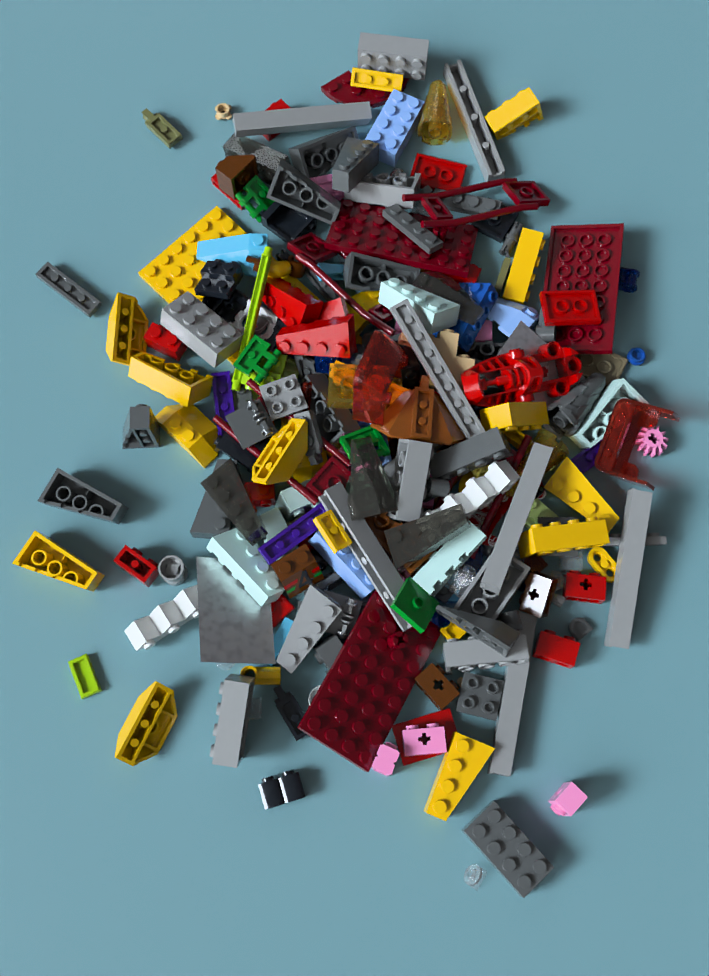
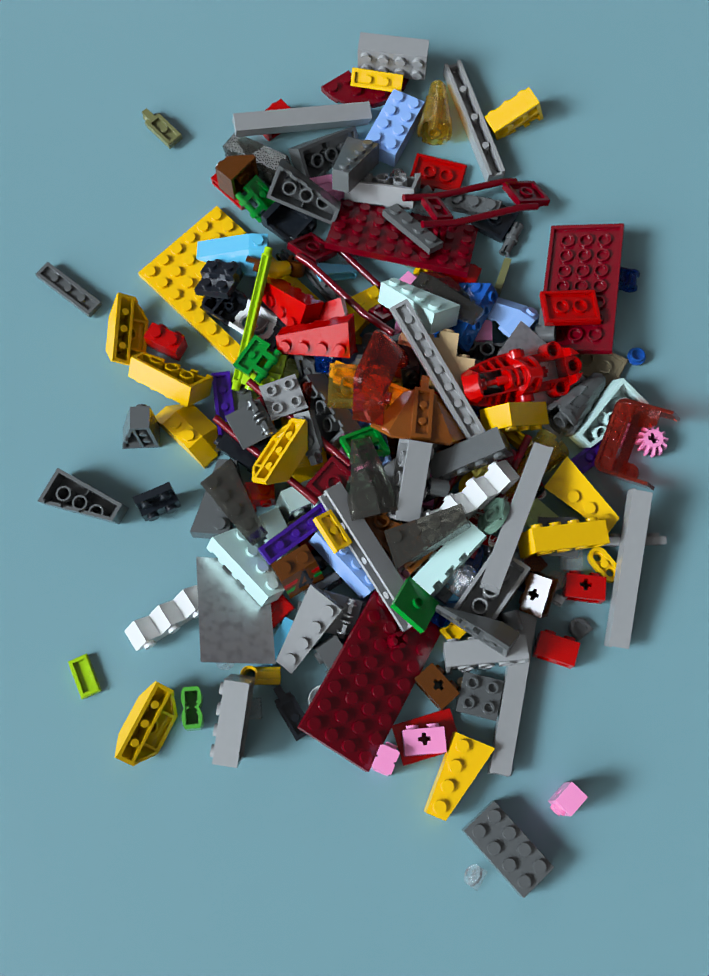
yellow wedge [12,531,105,592] -> none
red brick [113,545,159,588] -> none
light grey wheel [158,555,188,586] -> none
light grey brick [160,291,243,368] -> none
tan plate [215,103,232,120] -> none
black brick [258,770,305,810] -> none
dark grey wedge [343,251,420,292] -> none
yellow wedge [502,227,545,305] -> none
none -> black plate [132,482,181,521]
none -> bright green brick [181,686,204,731]
none -> sand green tile [478,497,510,535]

